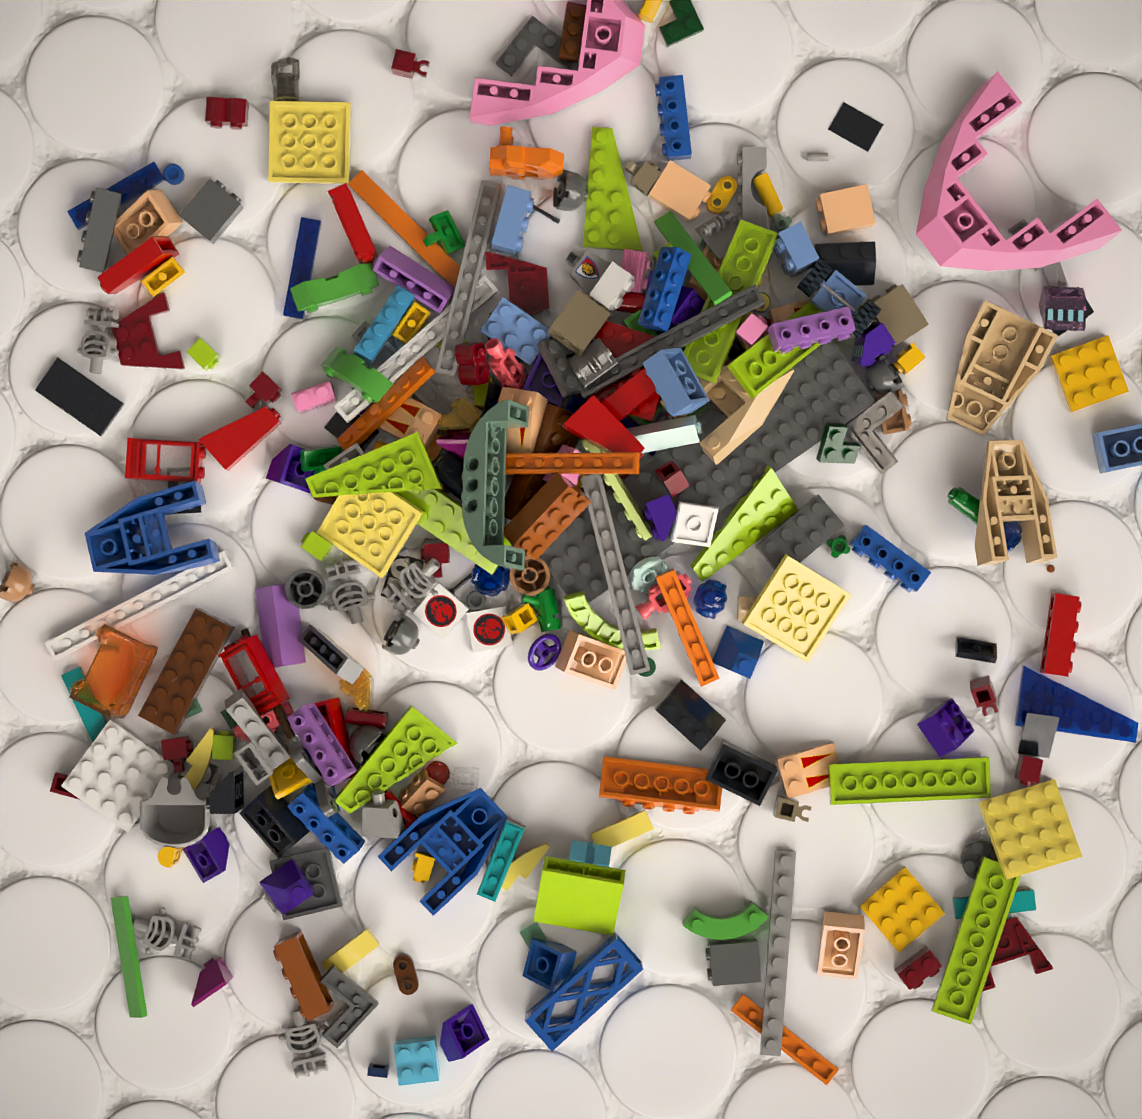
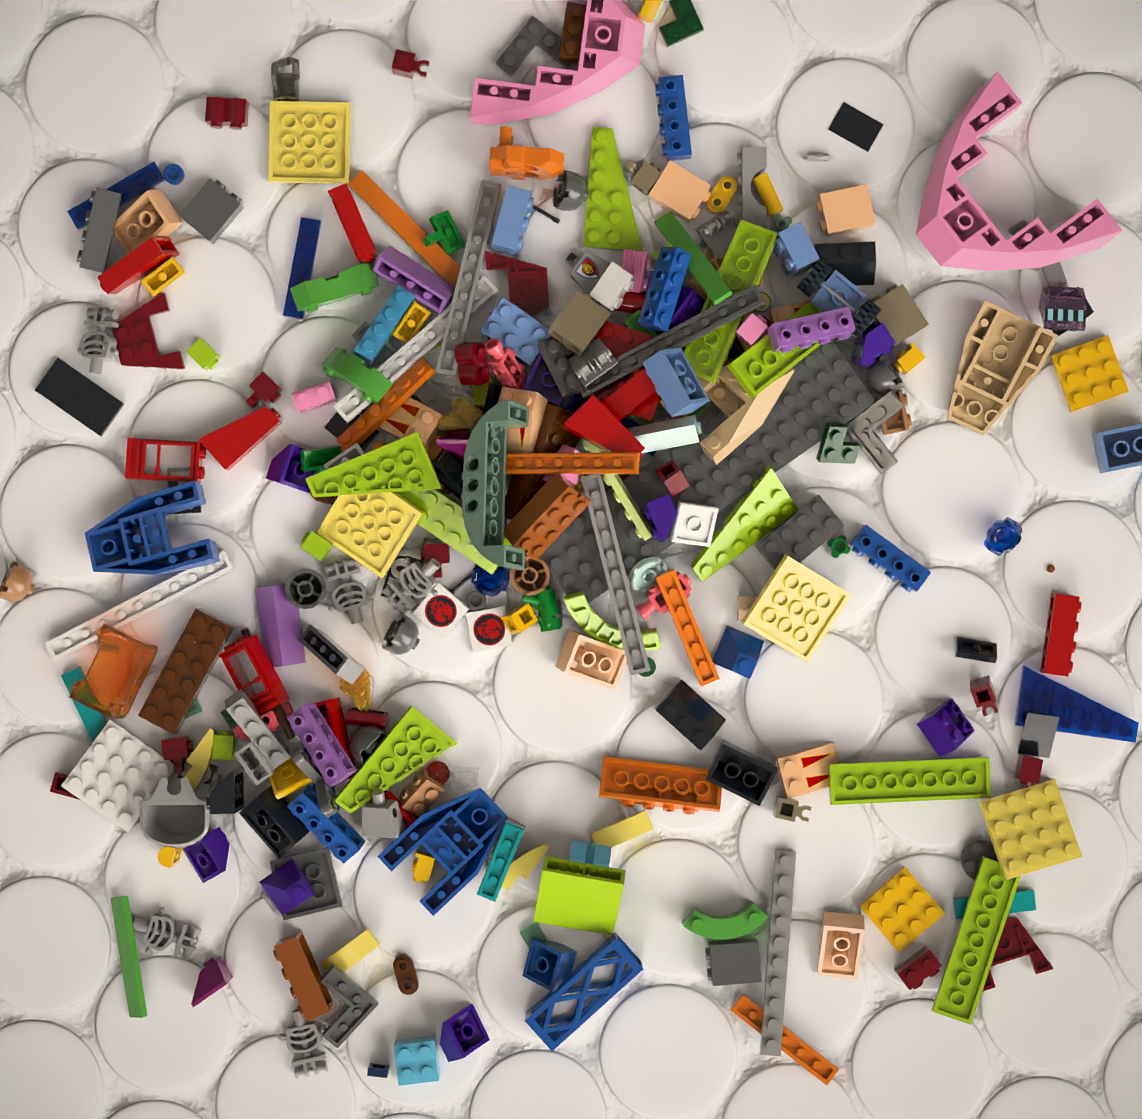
dark purple piece [528,634,561,671] -> none
clear blue hair [693,579,728,619] -> none
green piece [947,487,980,525] -> none
tan wedge [974,440,1058,566] -> none

